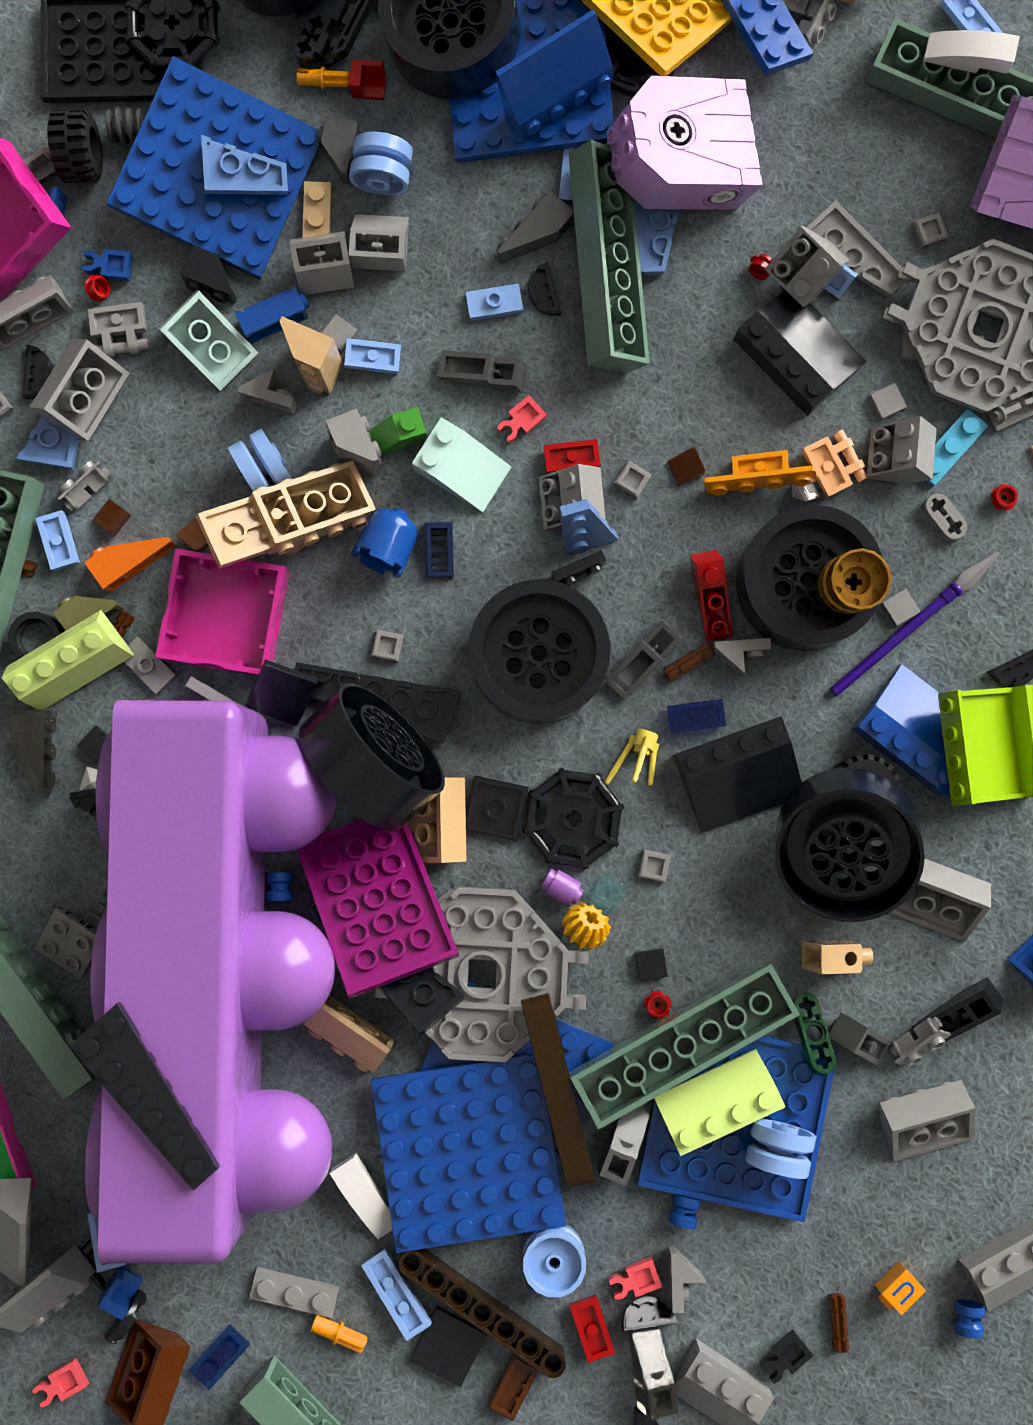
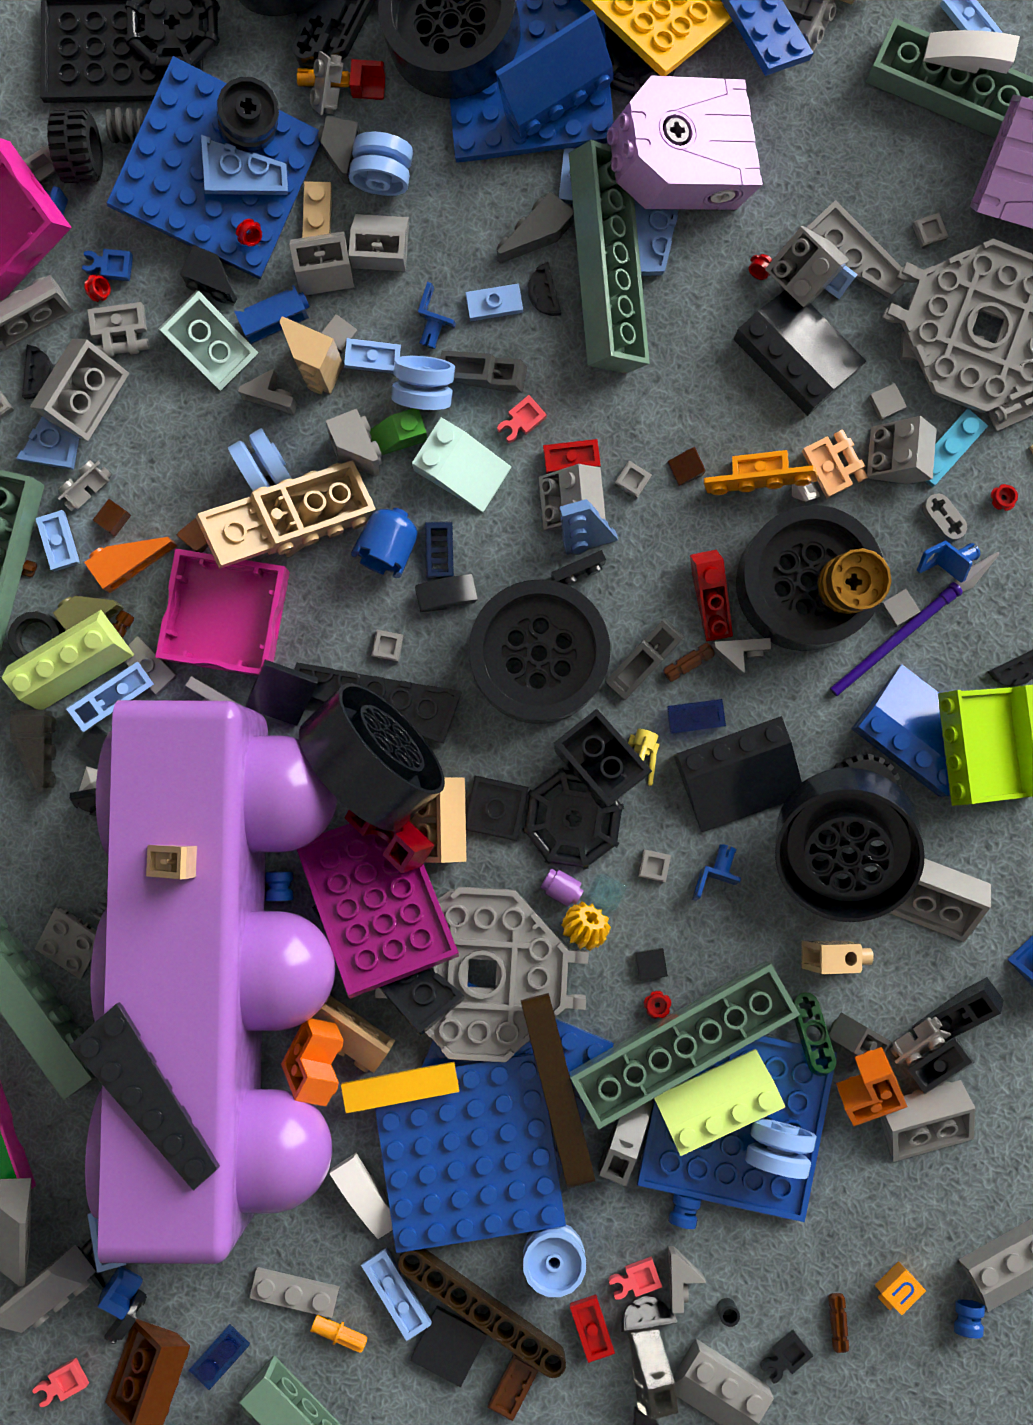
none -> light blue slope [64,661,154,732]
none -> tan slope [146,845,197,879]
none -> black wheel [217,77,279,152]
none -> red plate [235,219,262,246]
none -> orange brick [281,1018,344,1106]
none -> light grey hinge [310,51,344,115]
none -> yellow tile [341,1062,459,1113]
none -> dark red arch [344,810,435,873]
none -> light blue wheel [391,356,455,410]
none -> black slope [415,574,478,612]
none -> blue bracket [418,282,456,349]
none -> black slope [554,709,652,807]
none -> blue bracket [692,844,741,901]
none -> black hinge [717,1298,740,1327]
none -> orange brick [836,1047,908,1126]
none -> black slope [907,1038,975,1094]
none -> blue bracket [917,540,980,583]

